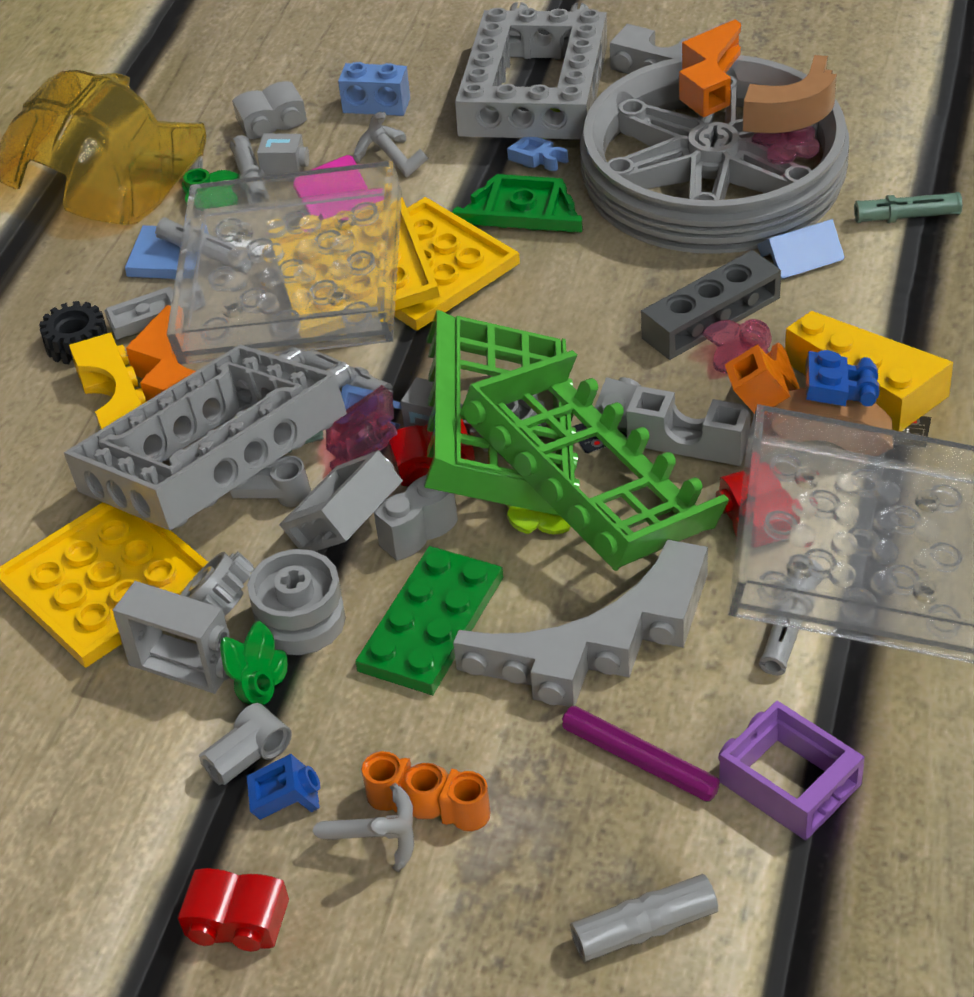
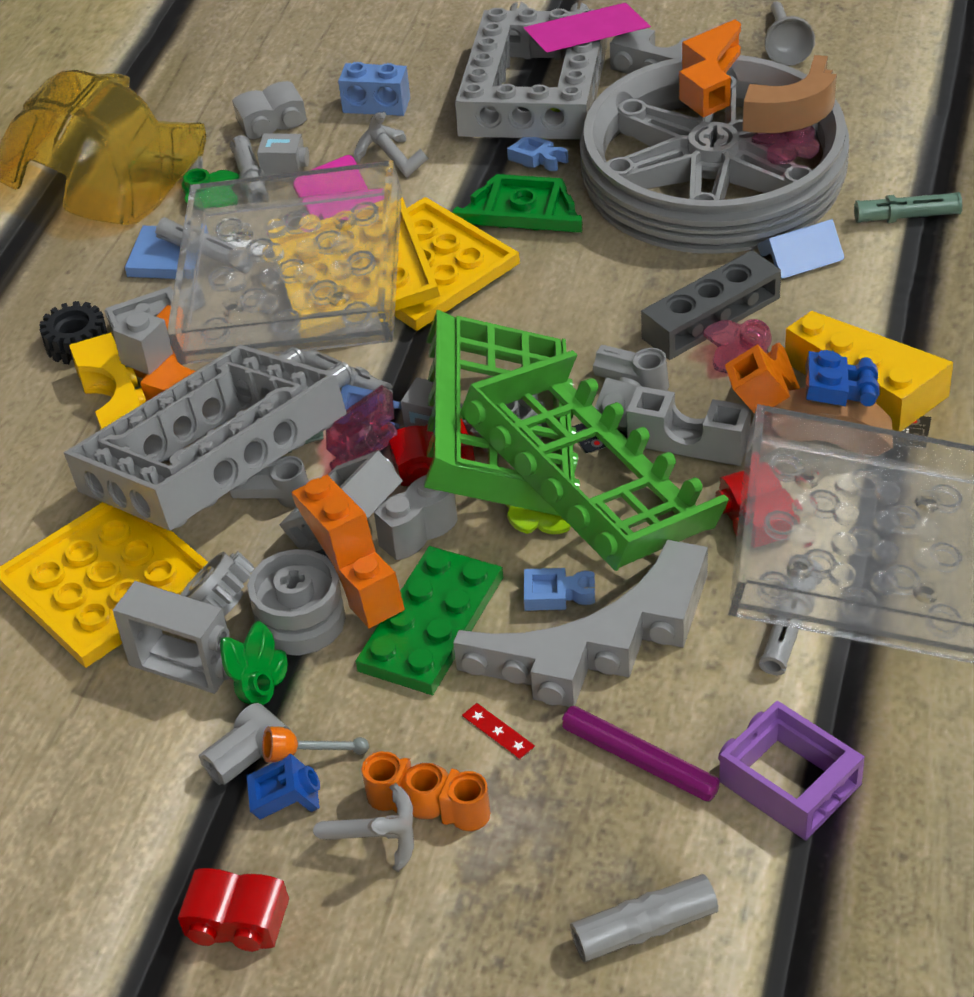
none -> light grey brick [112,309,173,375]
none -> hinge [262,726,369,762]
none -> orange arch [291,474,405,628]
none -> red sticker [461,703,535,759]
none -> dark pink sticker [523,2,651,53]
none -> medium blue plate [524,568,595,611]
none -> light grey piece [593,345,669,391]
none -> light grey piece [765,1,815,66]

